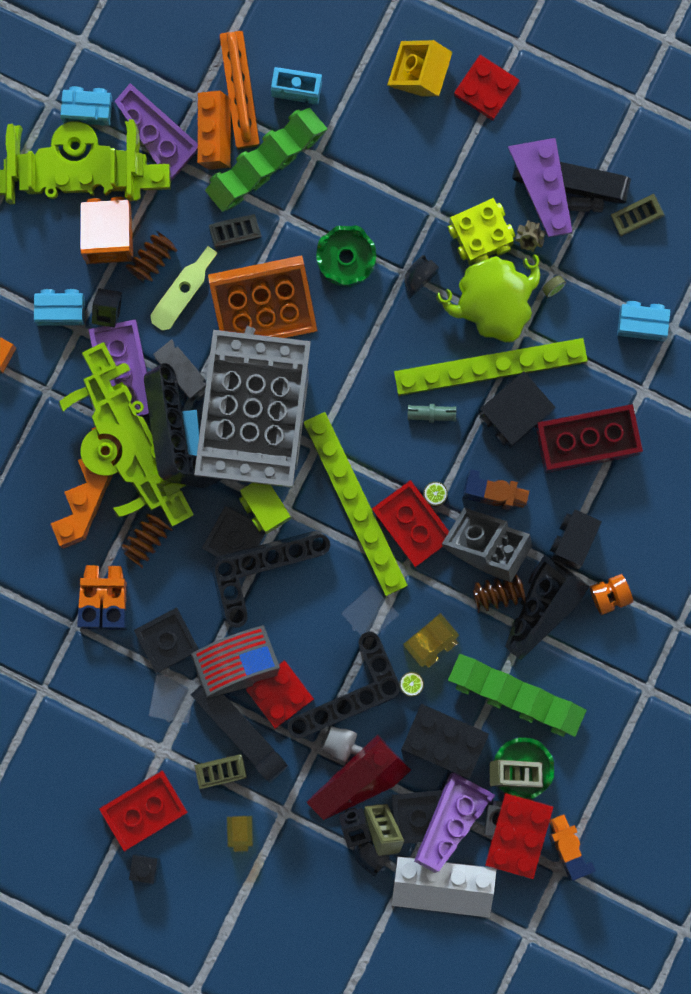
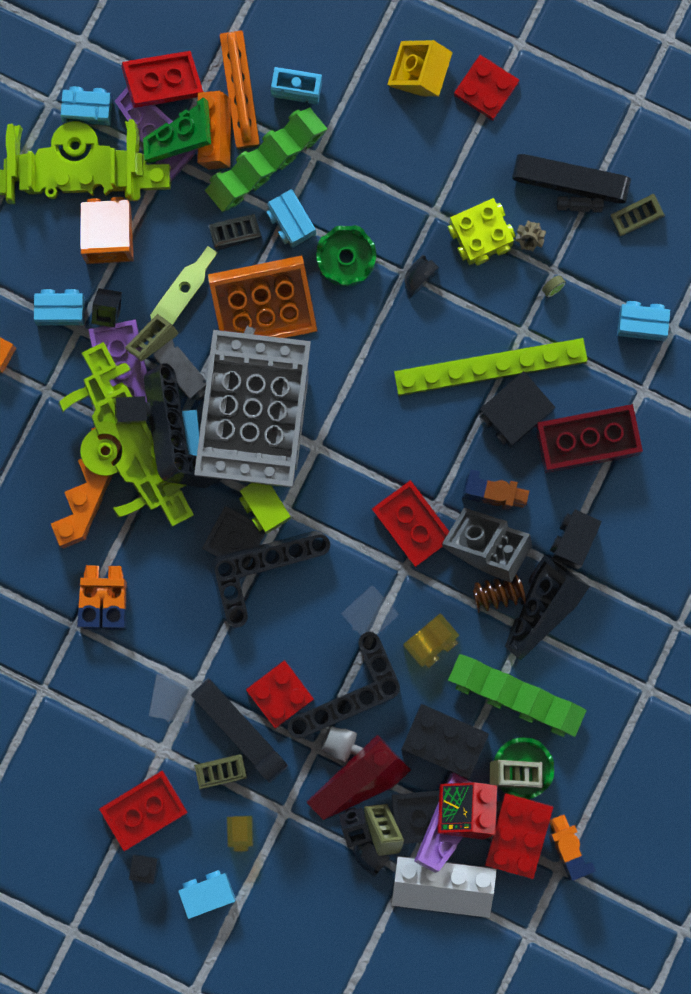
reddish brown piece [121,514,173,568] -> none
reddish brown piece [126,231,178,283] -> none
black plate [134,607,199,674] -> none
slope [191,625,280,698] -> none
lime plate [303,412,408,596] -> none
tile [399,672,424,697] -> none
sand green pin [408,404,457,423] -> none
tile [423,482,448,507] -> none
lime piece [436,255,540,343] -> none
medium lavender wing [508,138,572,238] -> none
orange wheel [589,574,633,615] -> none
none -> black brick [114,396,151,424]
none -> red plate [121,51,203,108]
none -> olive slope [125,314,179,362]
none -> green wing [143,97,211,163]
none -> medium azure brick [178,870,236,919]
none -> medium azure brick [266,189,316,248]
none -> slope [438,782,497,840]

